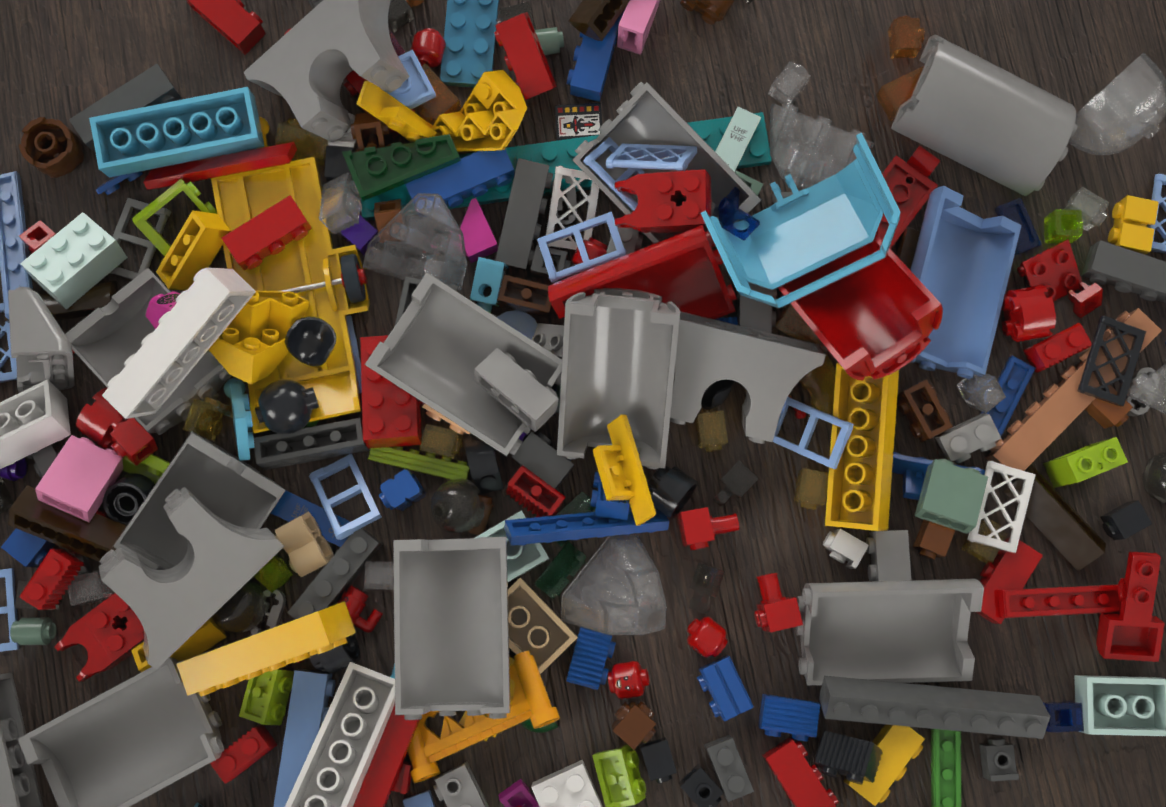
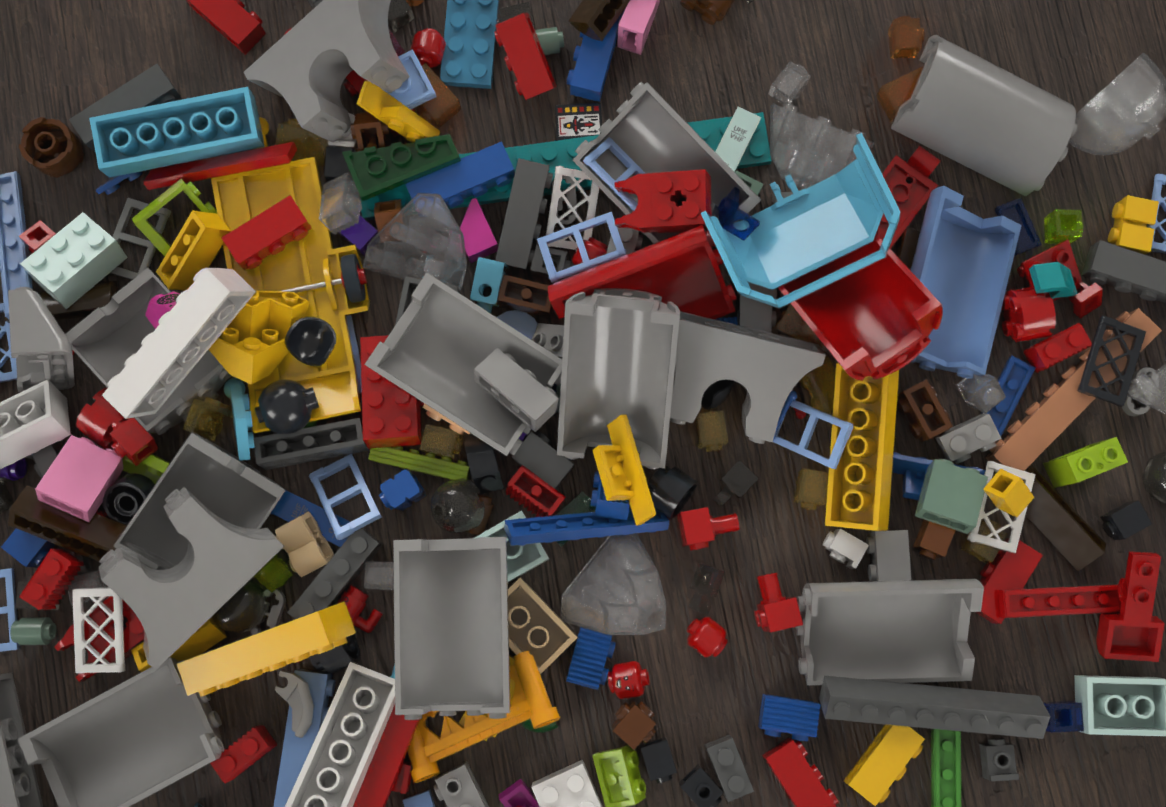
lime bracket [239,669,295,725] -> none
yellow brick [431,70,527,152] -> none
clear green hinge [534,542,587,599] -> none
light blue window [606,143,698,171] -> none
blue brick [696,655,754,721] -> none
black brick [814,730,883,785] -> none
clear brick [1060,187,1109,231] -> none
dark orange brick [1085,385,1133,429] -> none
none -> white window [72,587,125,673]
none -> light grey piece [275,670,314,738]
none -> blue hinge [773,390,797,441]
none -> yellow brick [983,469,1034,518]
none -> teal slope [1029,262,1077,298]

